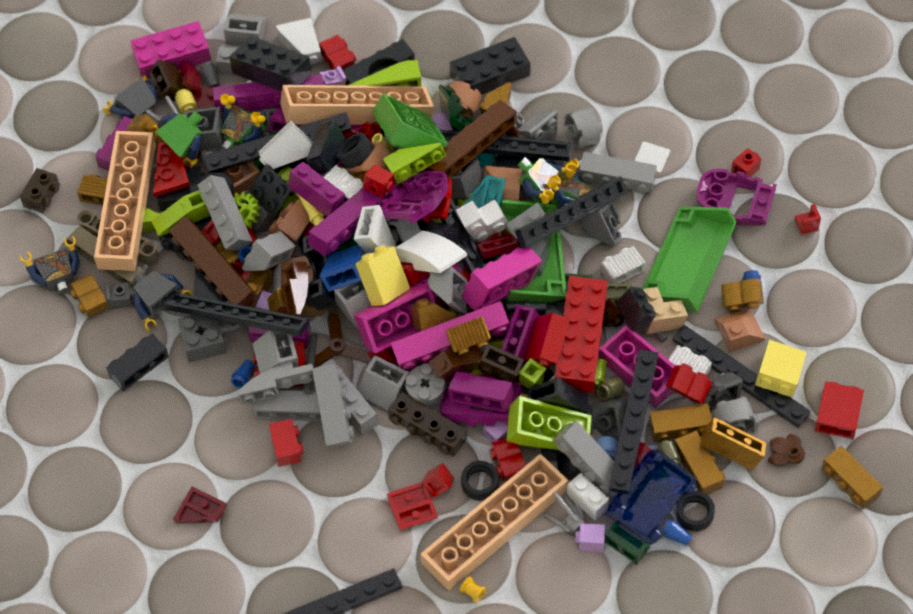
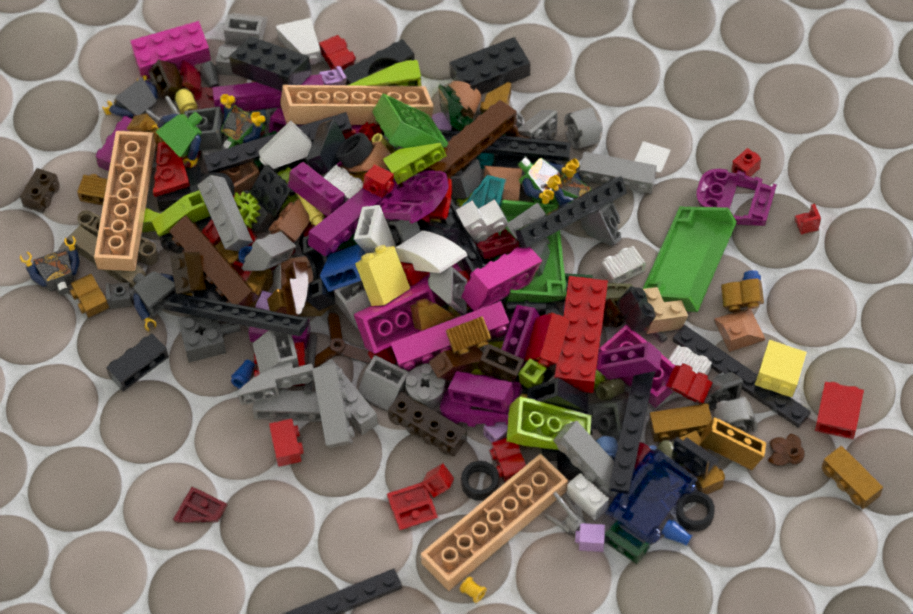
none -> dark brown brick [170,252,206,294]
none -> magenta brick [596,342,661,380]
none -> black bracket [672,437,719,480]

